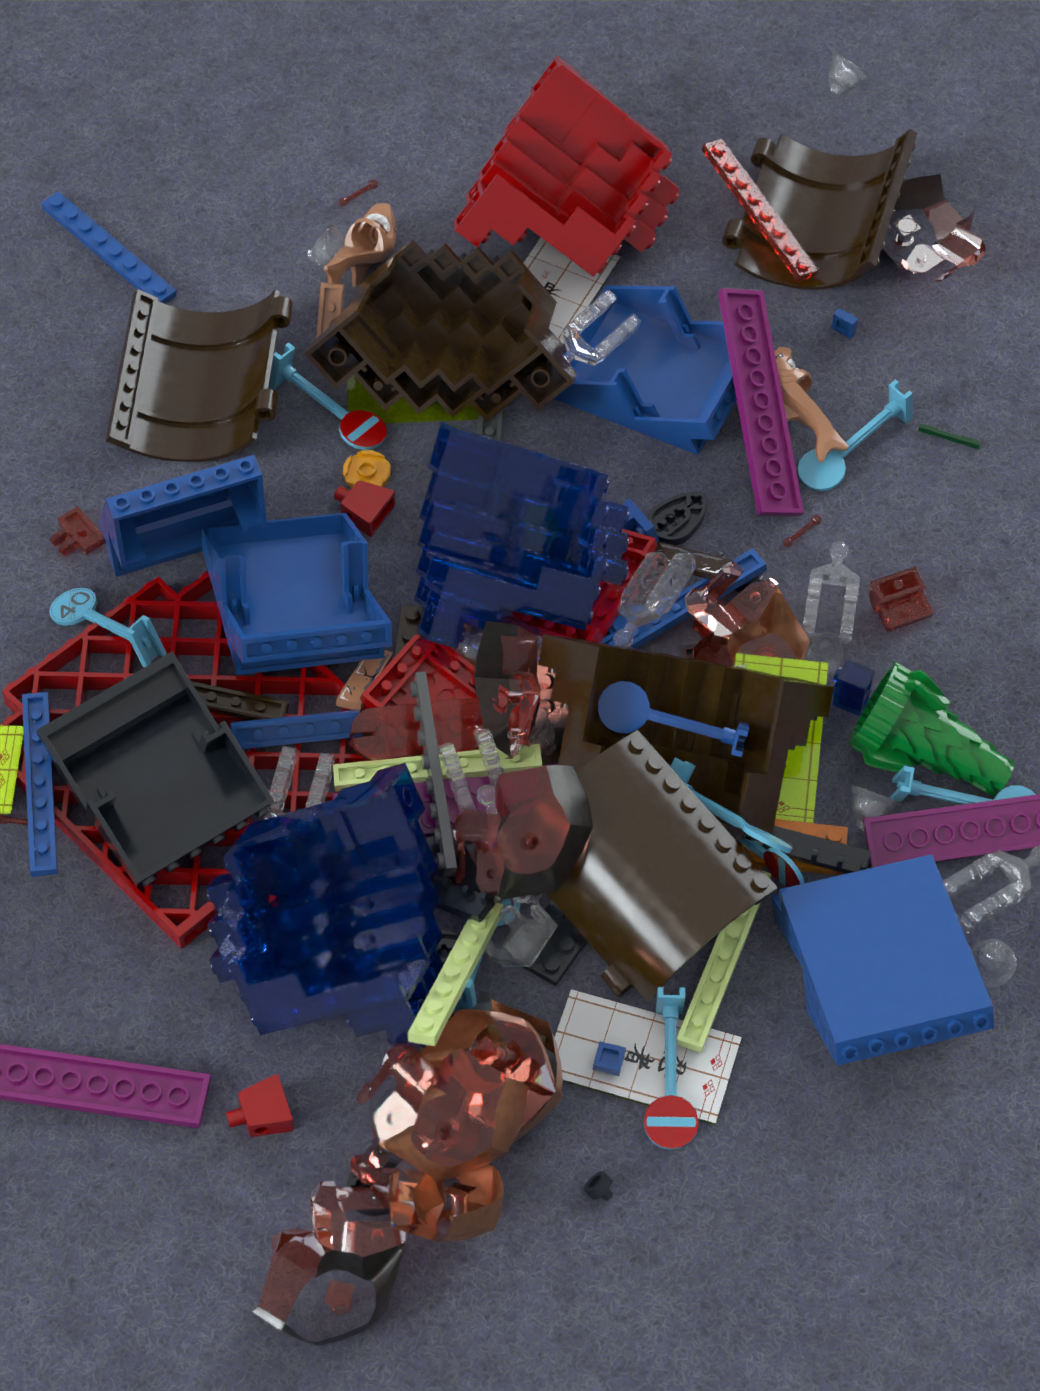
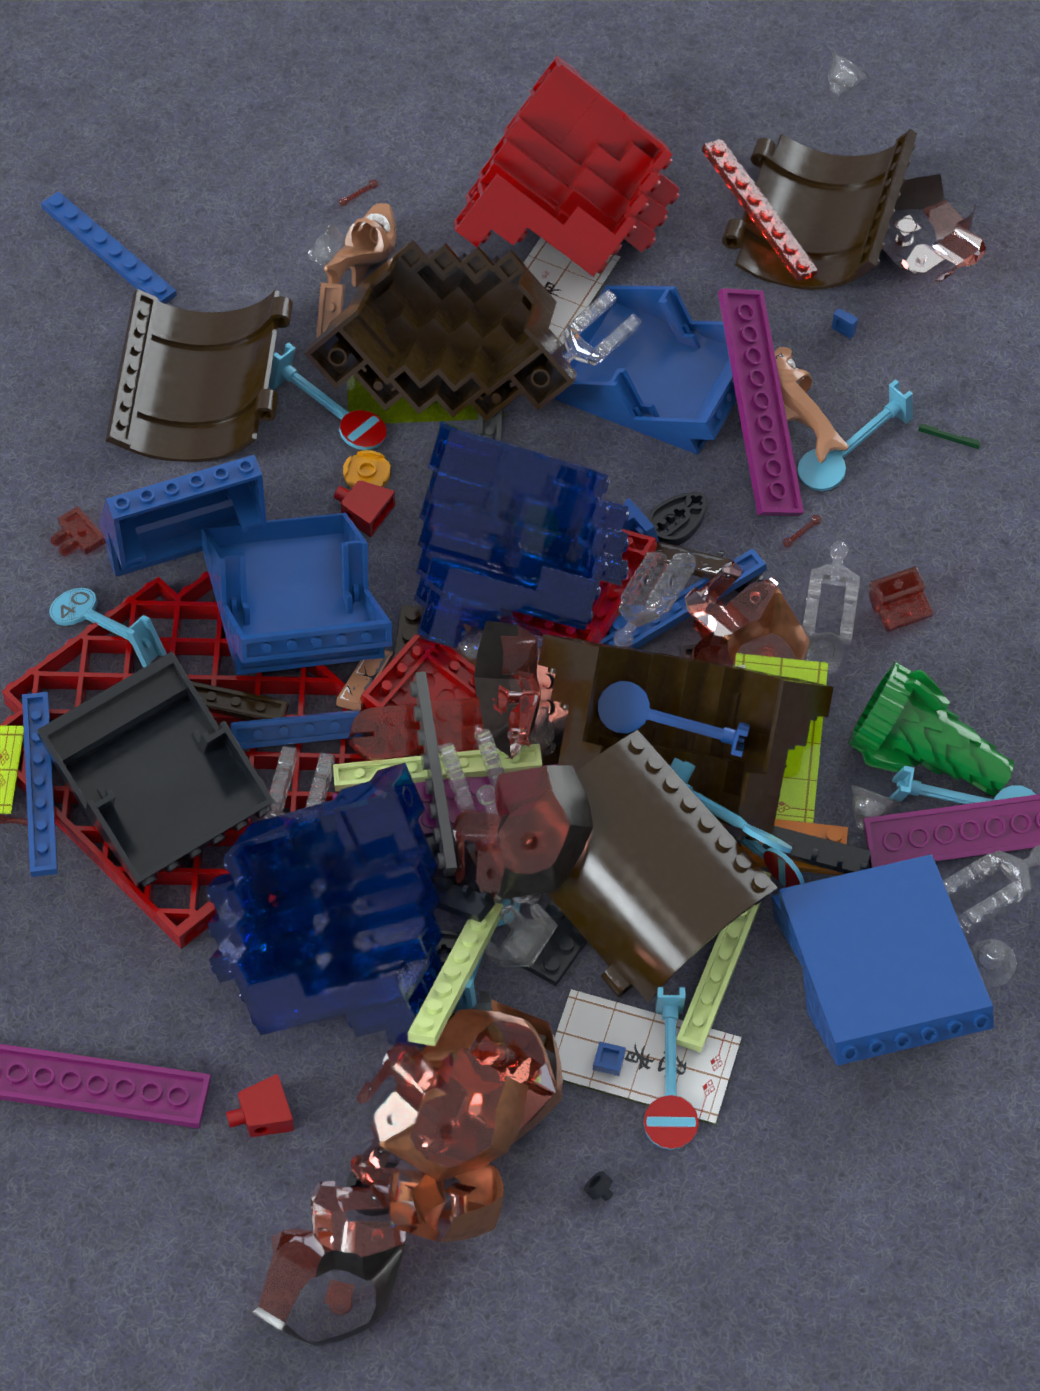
clear blue brick [832,659,875,716] -> none

